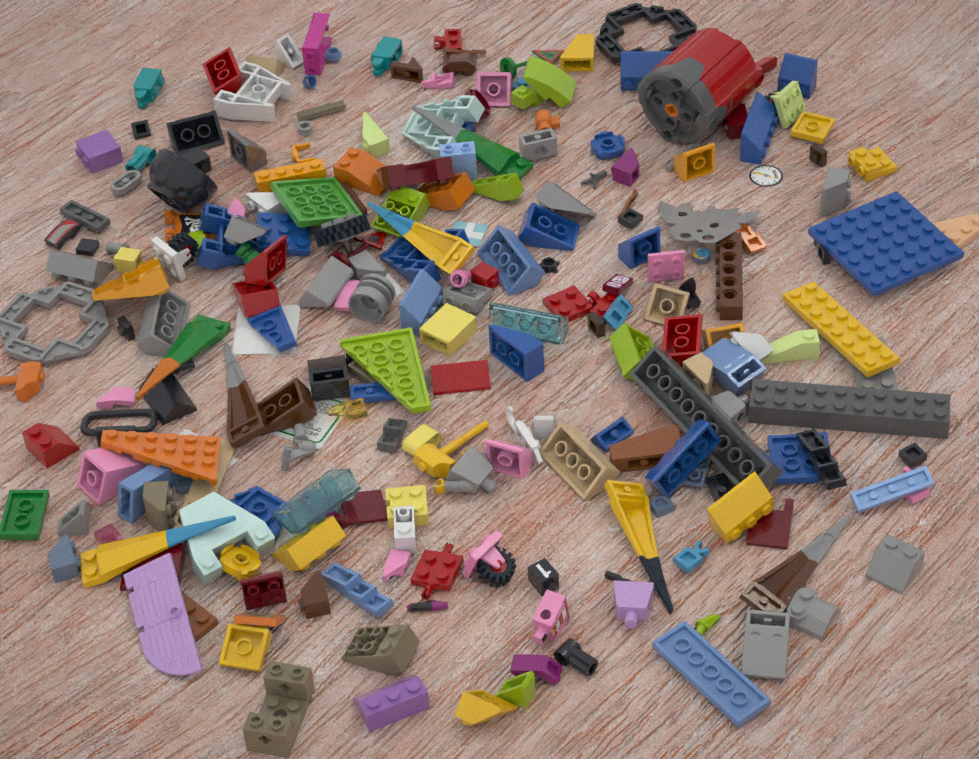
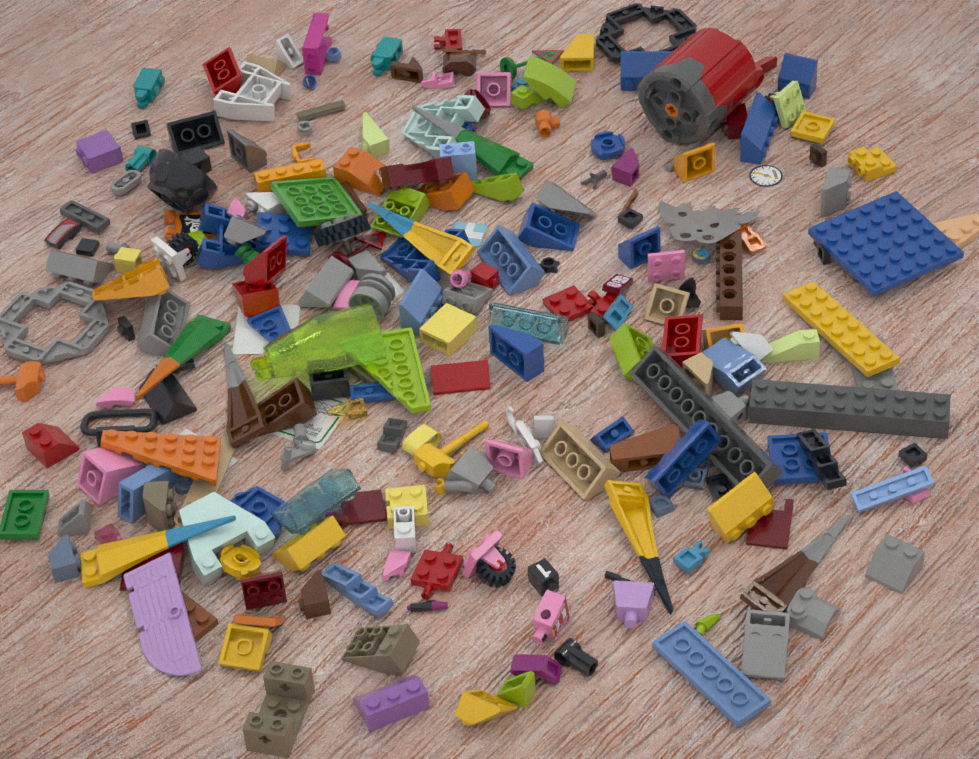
light grey brick [519,128,557,161] -> none
none -> clear neon green windscreen [250,303,386,381]

